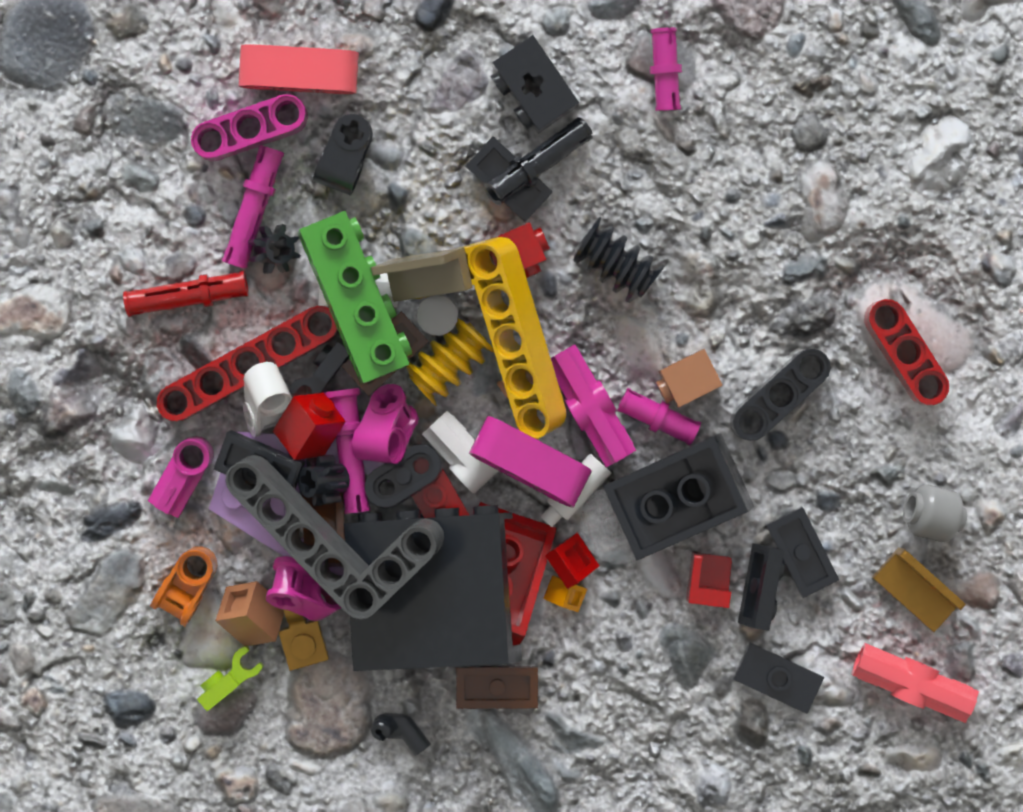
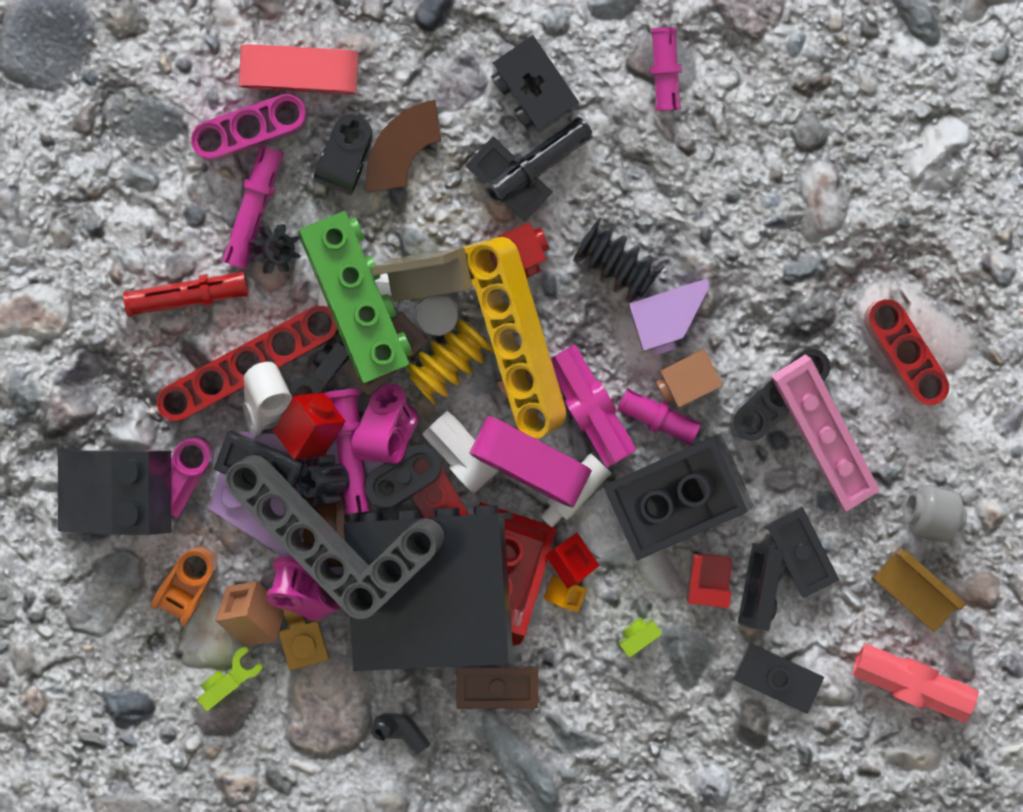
none -> black slope [57,450,172,535]
none -> reddish brown tile [366,100,441,193]
none -> lime plate [618,617,662,658]
none -> lavender slope [627,279,710,356]
none -> bright pink plate [771,354,880,512]

